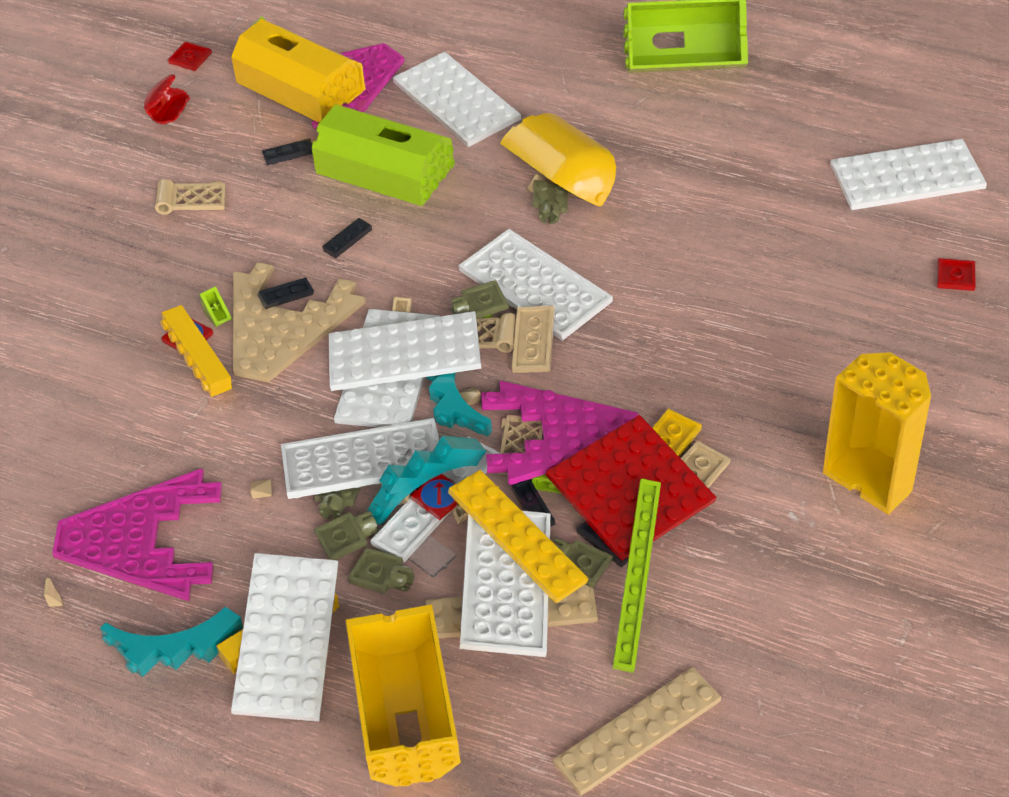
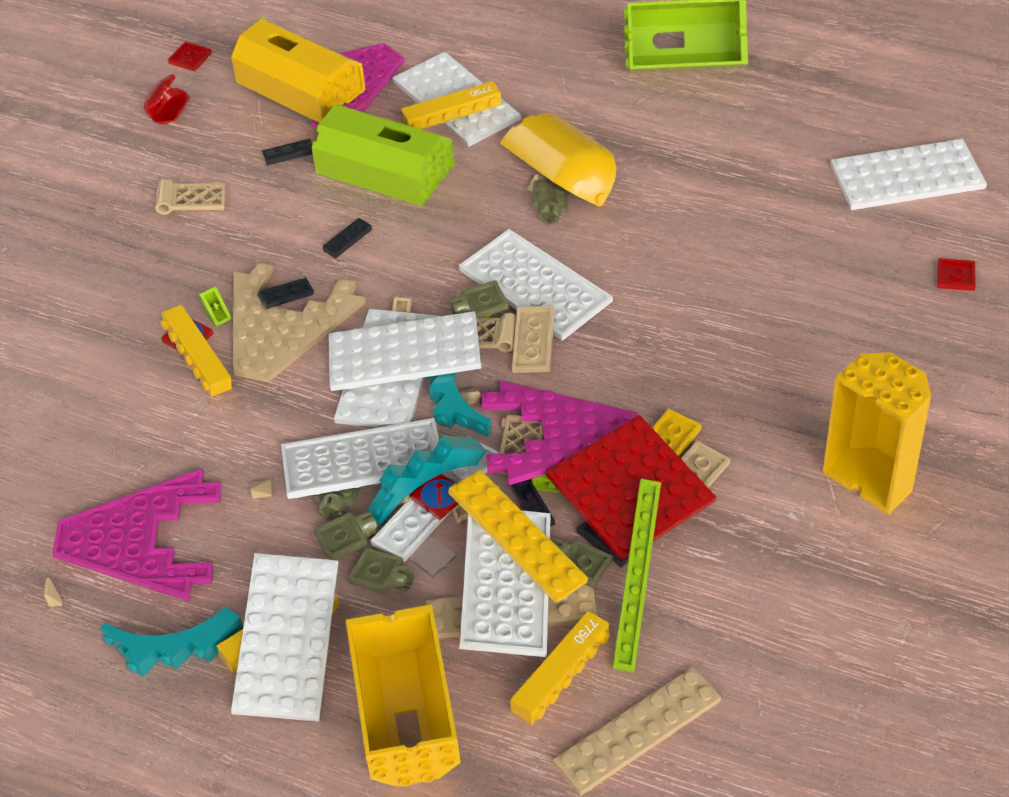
none -> yellow brick [401,81,501,129]
none -> yellow brick [510,611,610,725]

